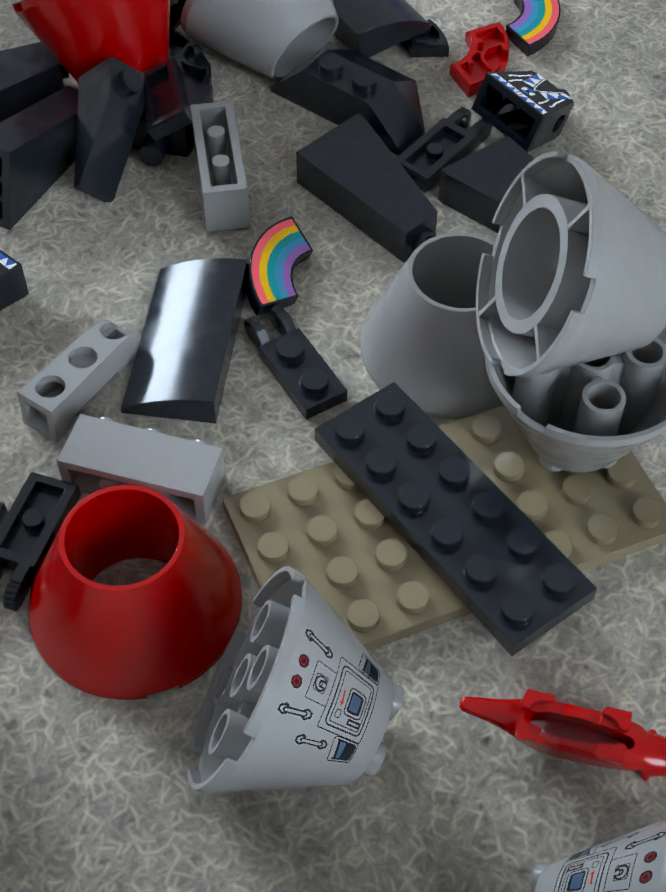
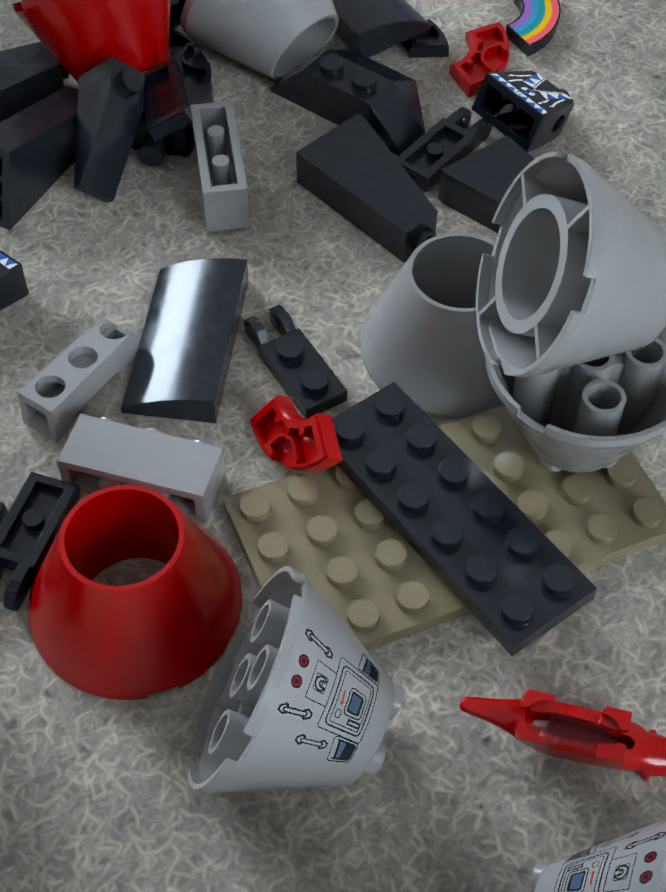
tile [245,216,313,316] -> none
none -> red tile [250,395,342,472]

